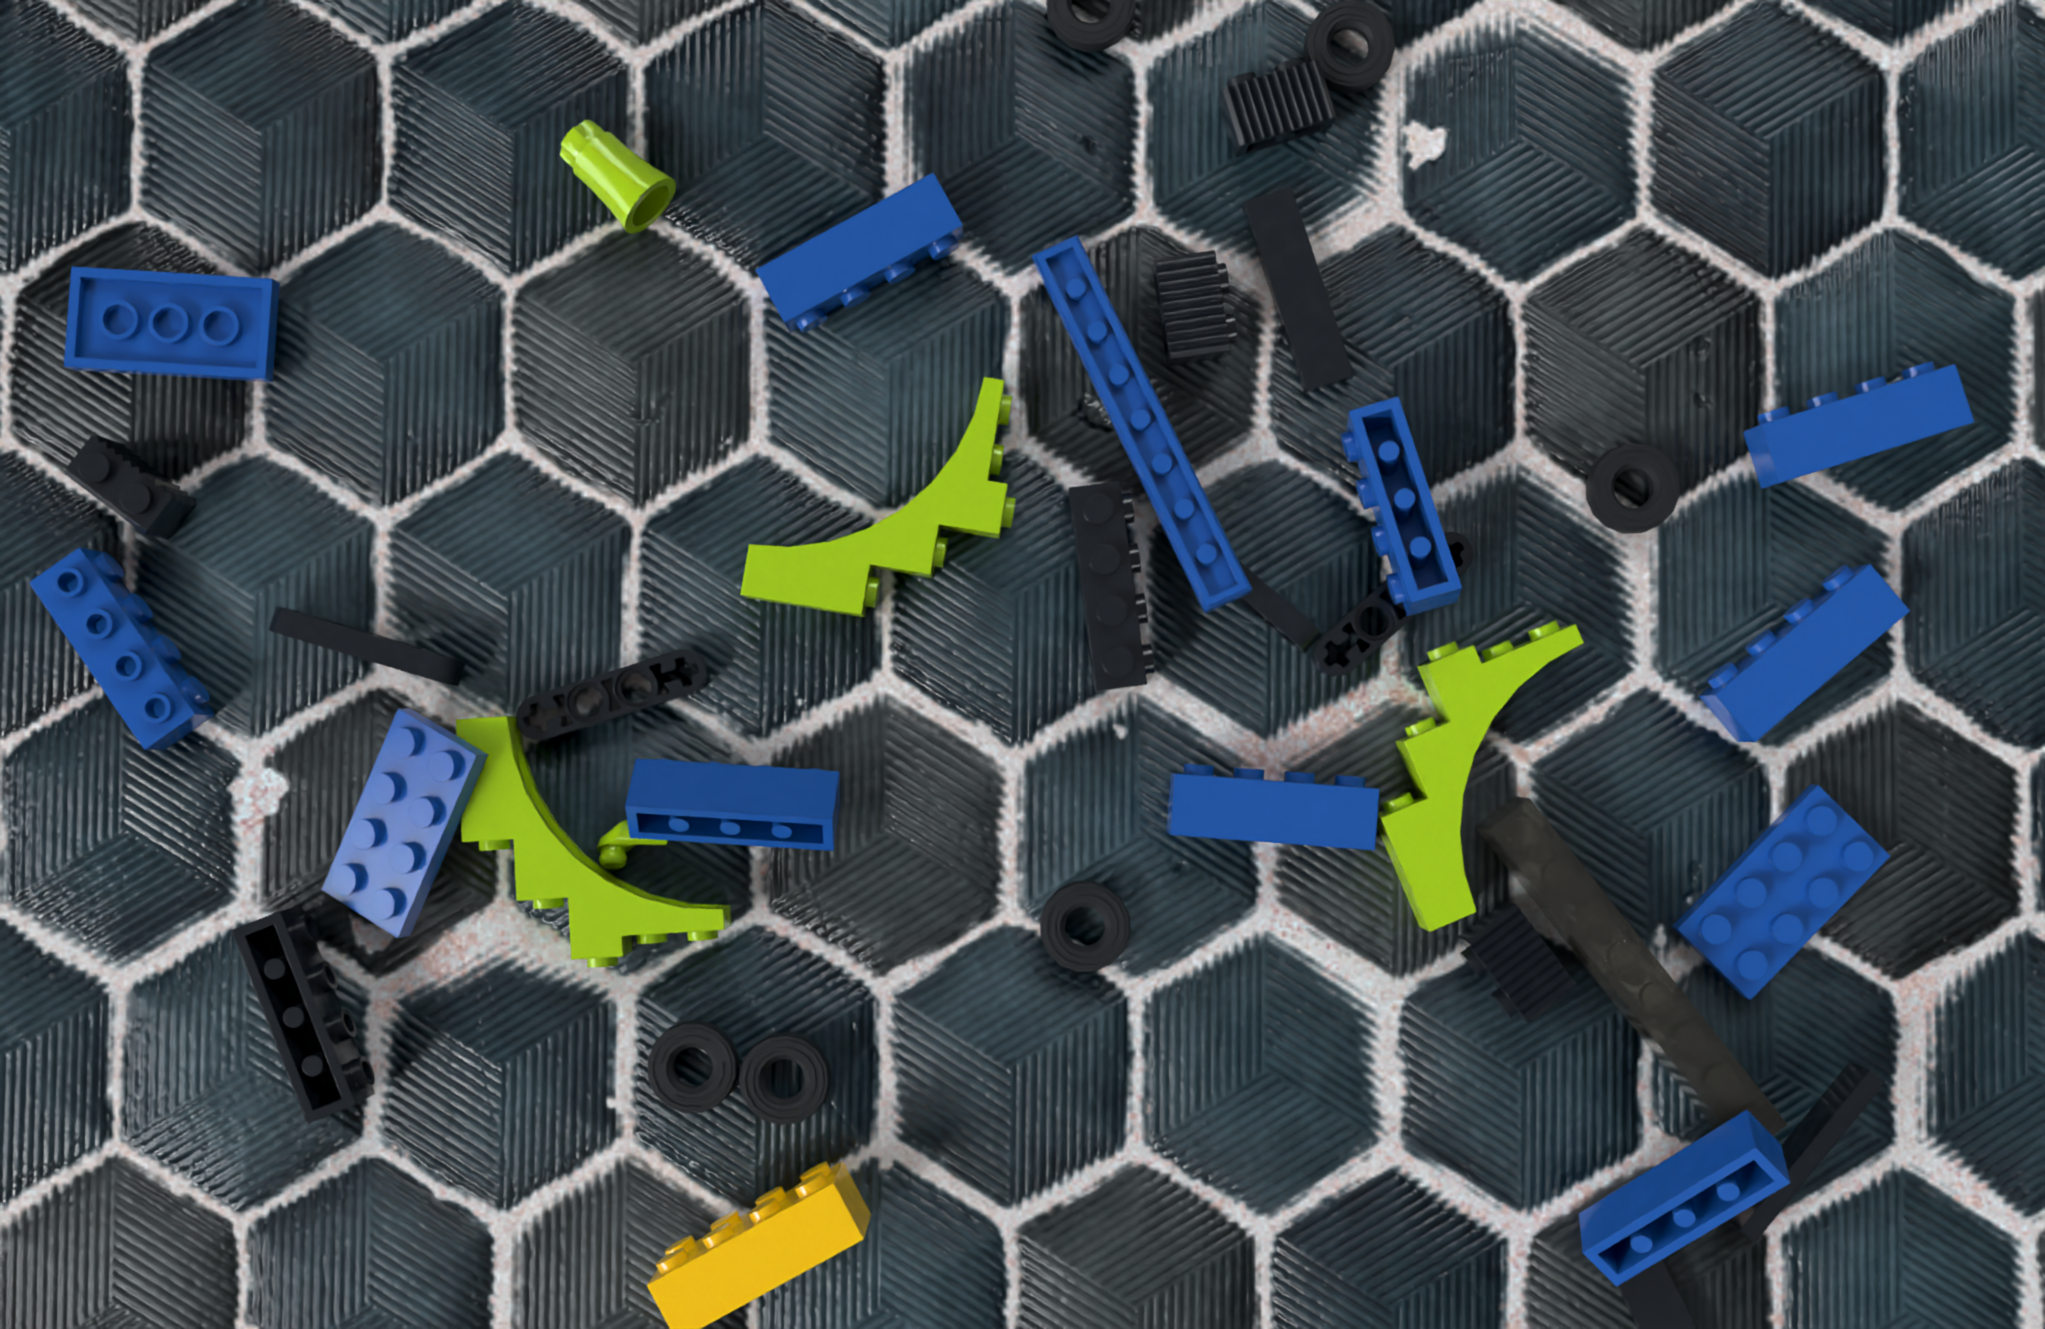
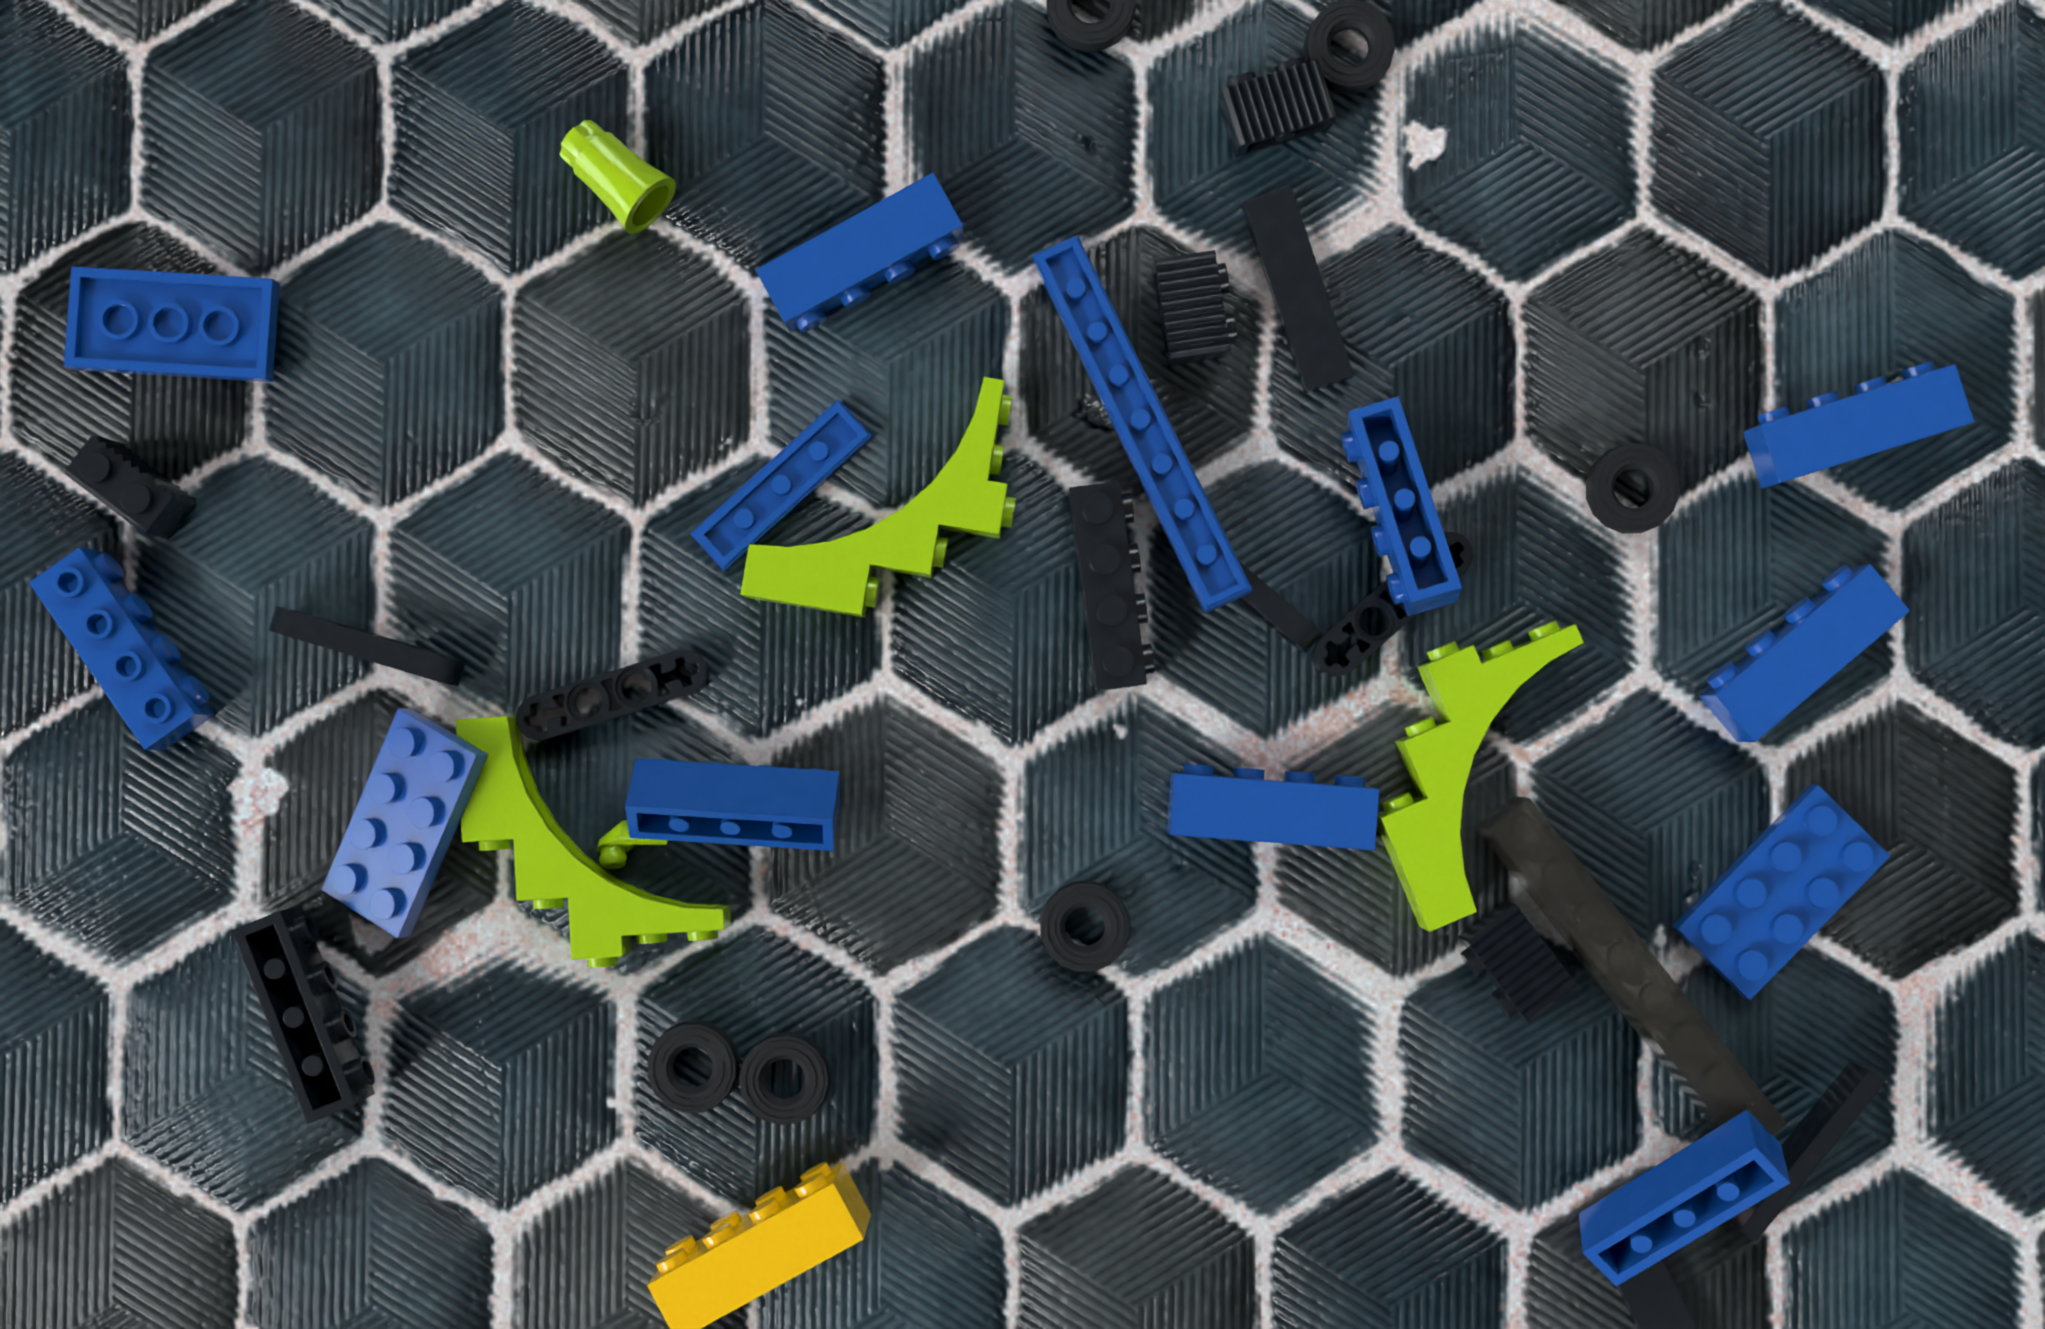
none -> blue tile [690,399,873,572]

